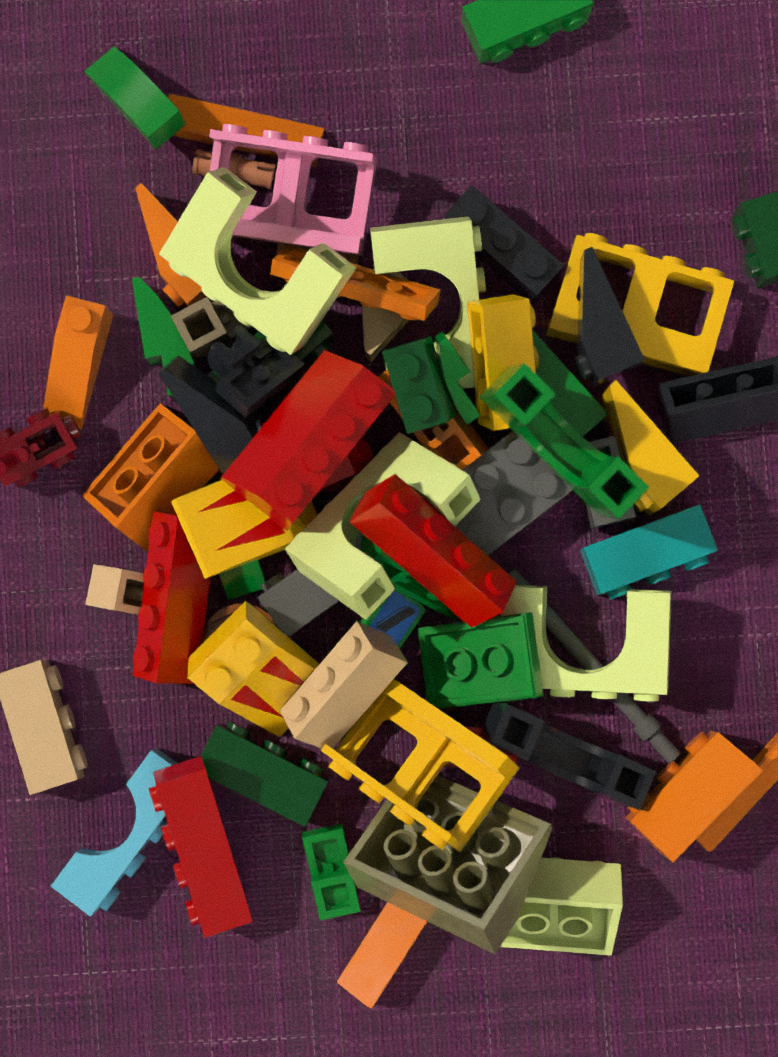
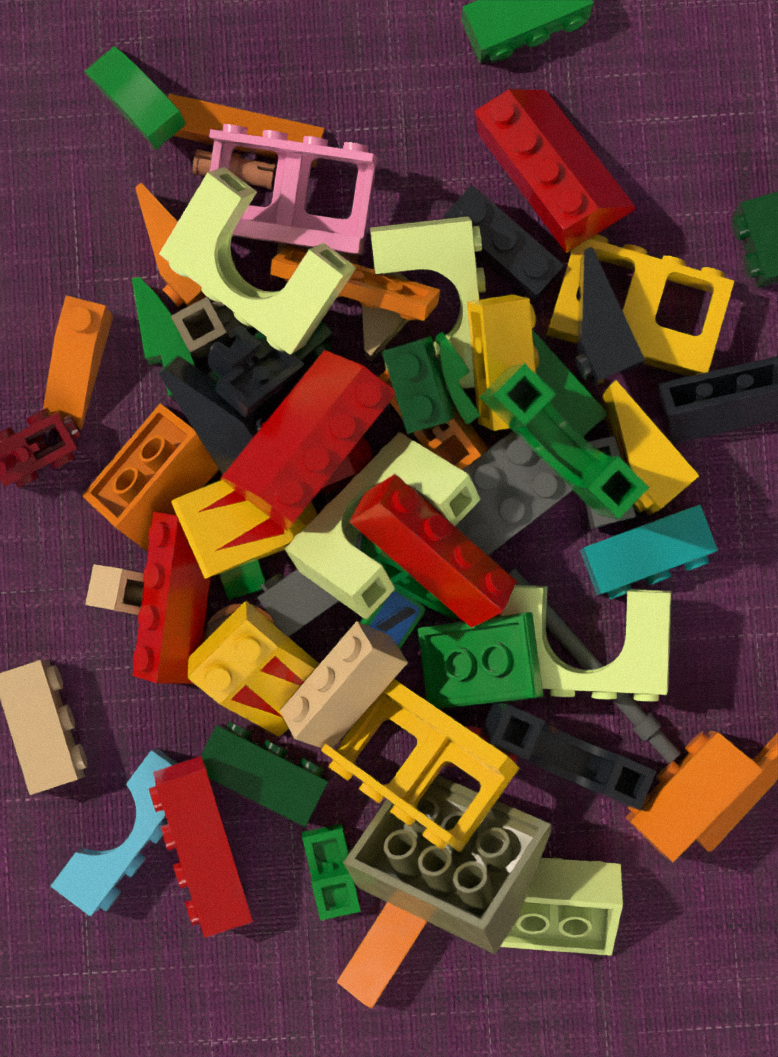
none -> red slope [474,89,635,253]

